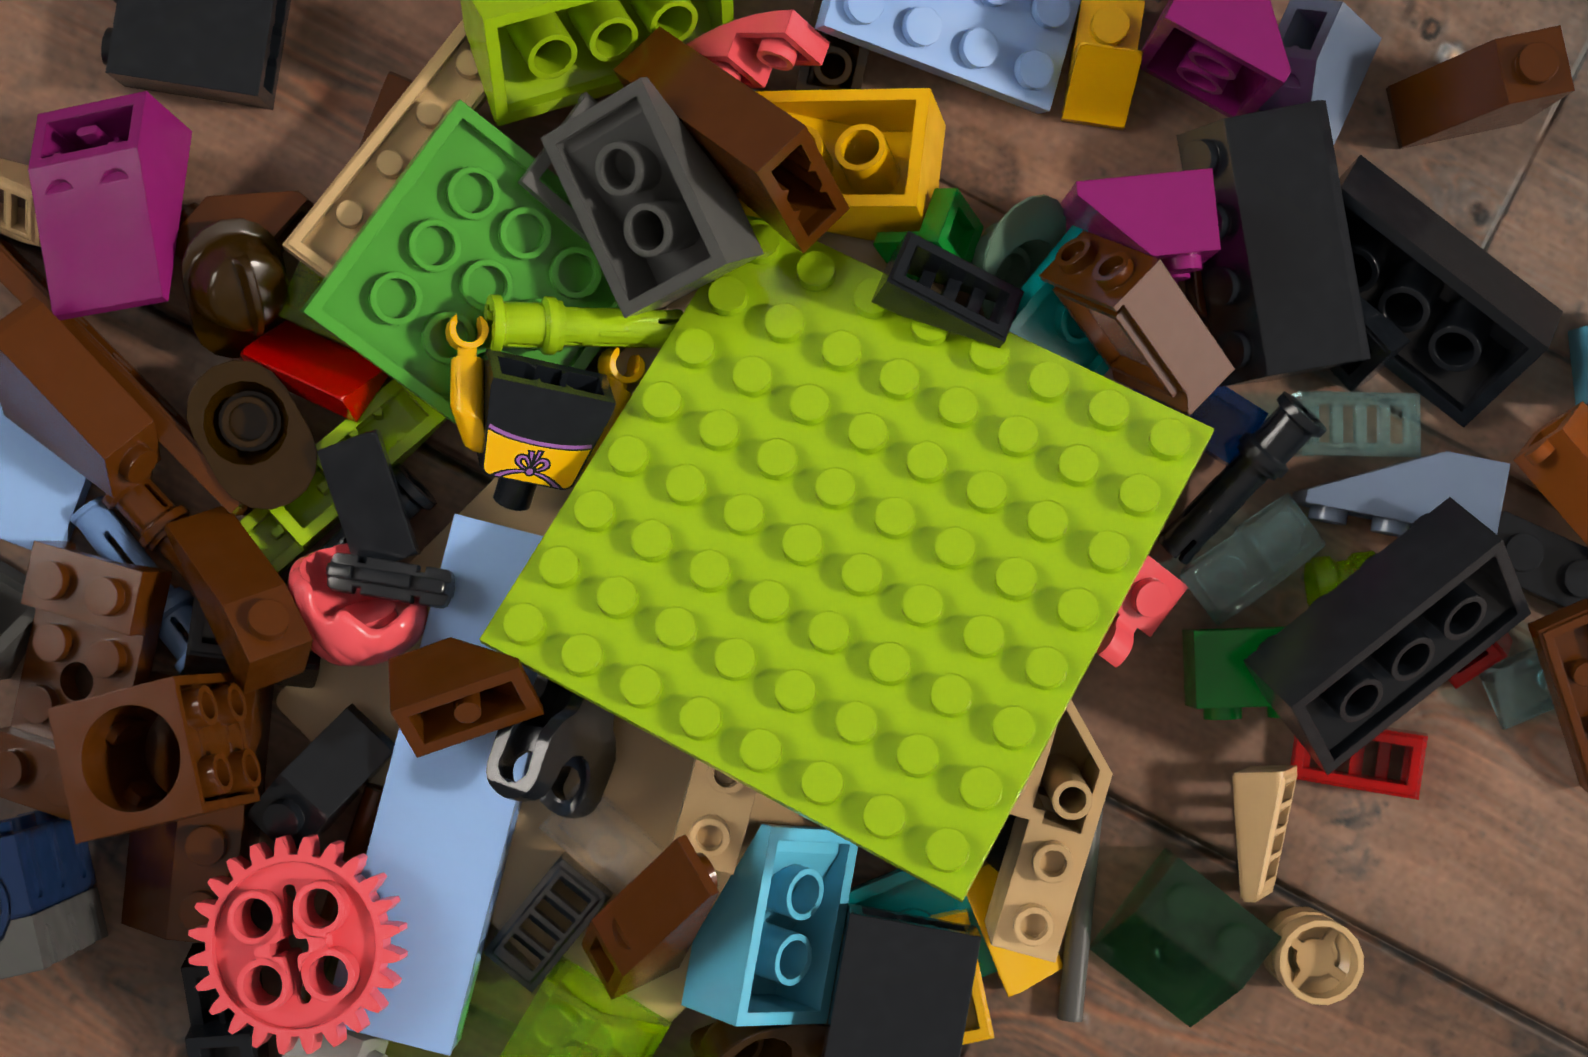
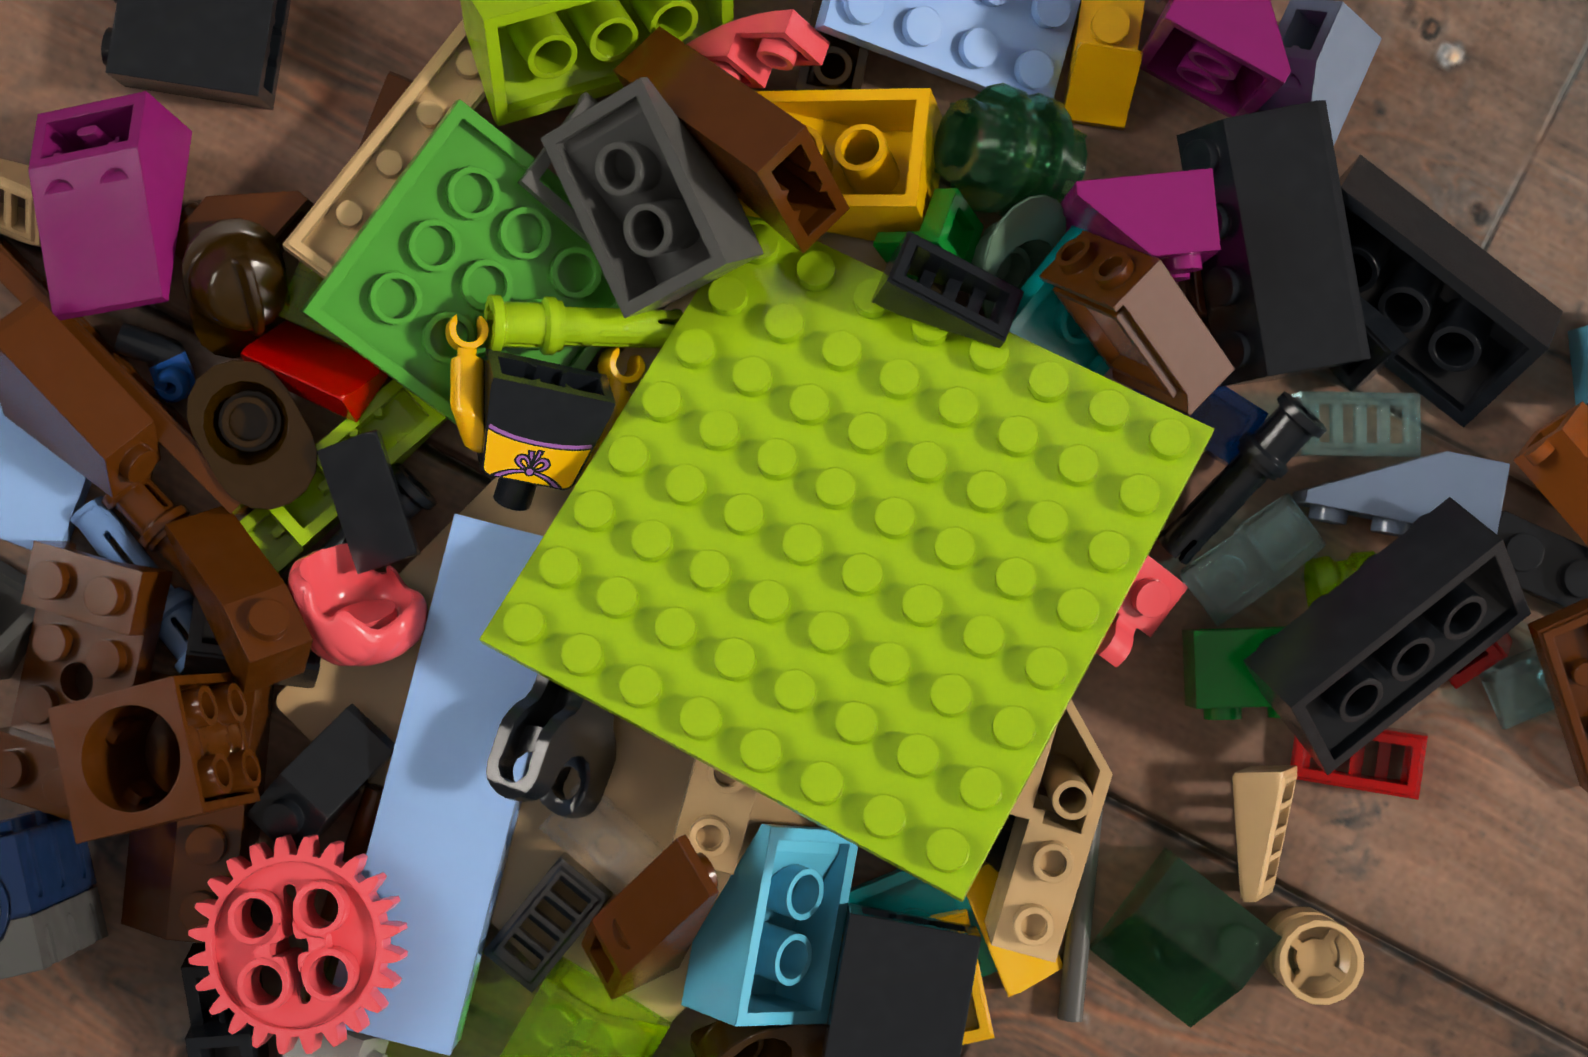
black axle [326,553,455,608] -> none
reddish brown slope [388,637,544,758] -> none
reddish brown slope [1386,25,1575,149] -> none
none -> arm [114,323,196,403]
none -> clear green piece [934,83,1088,217]

